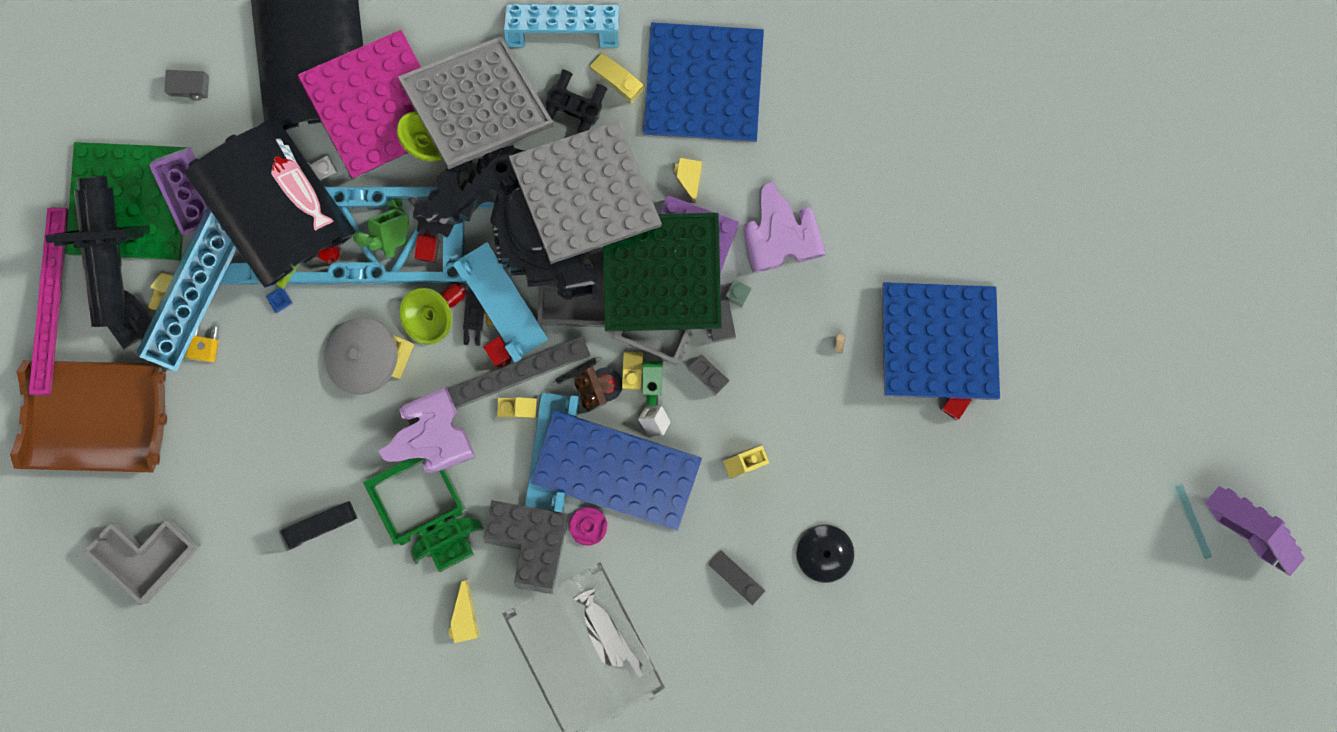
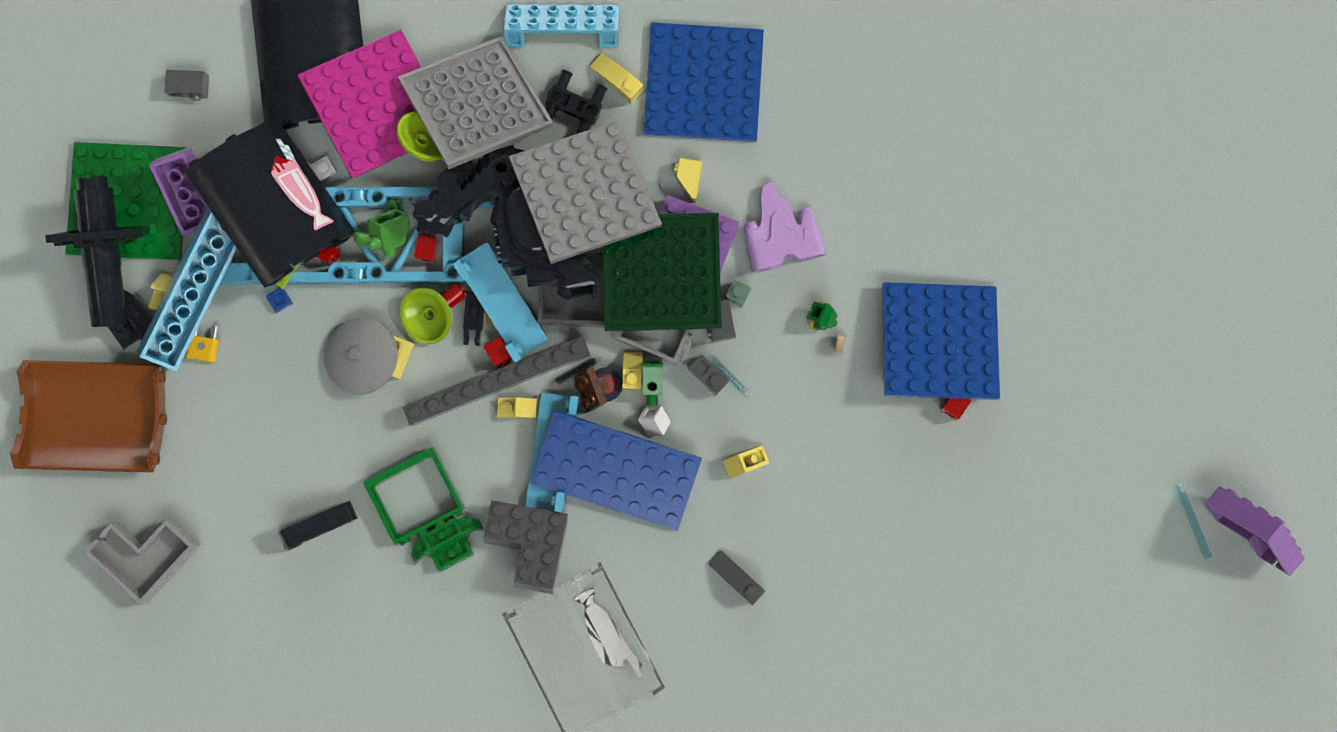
dark pink plate [29,208,69,396] -> none
lavender rock [379,387,475,473] -> none
light yellow slope [448,580,480,643] -> none
dark pink tile [569,507,607,546] -> none
black dish [796,525,854,583] -> none
none -> clear light blue piece [709,355,750,397]
none -> green piece [806,301,838,330]

